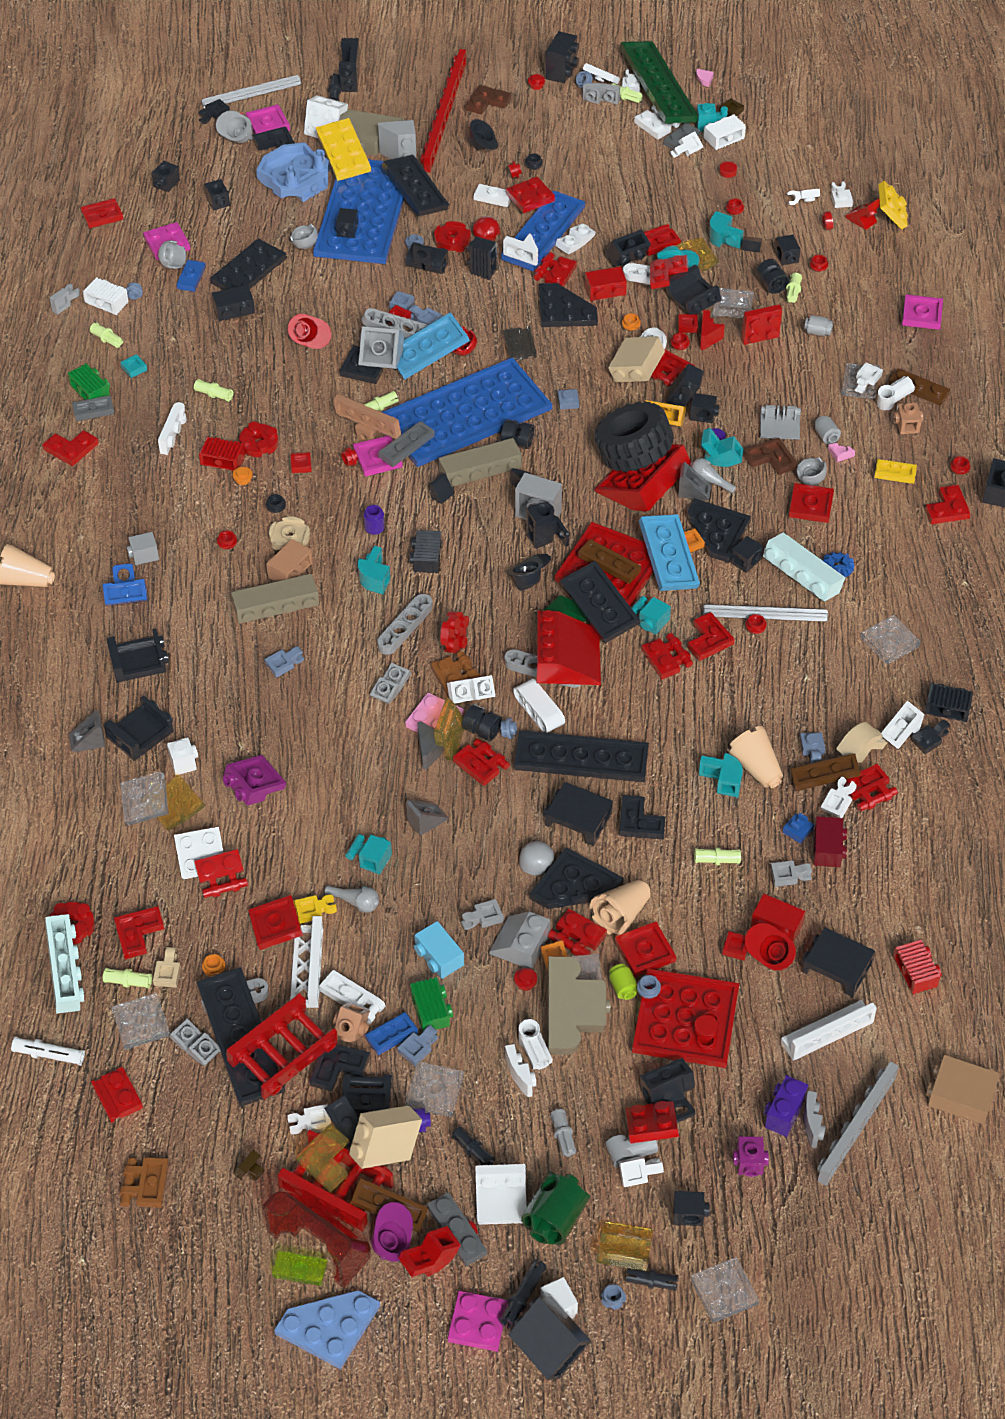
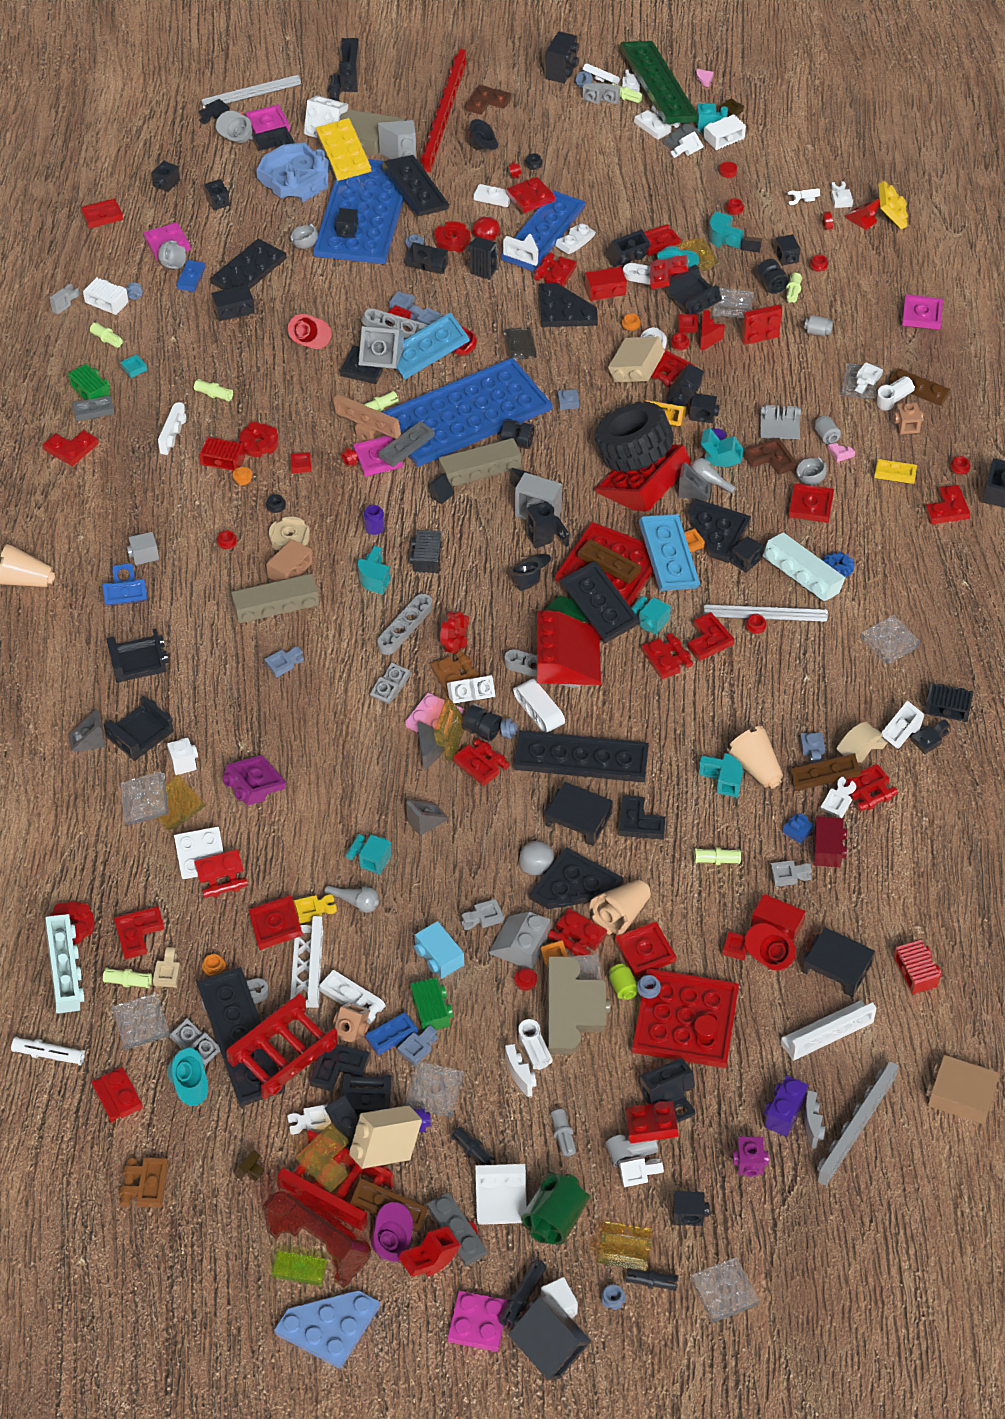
red plate [528,74,545,90] -> none
none -> teal piece [167,1048,208,1106]

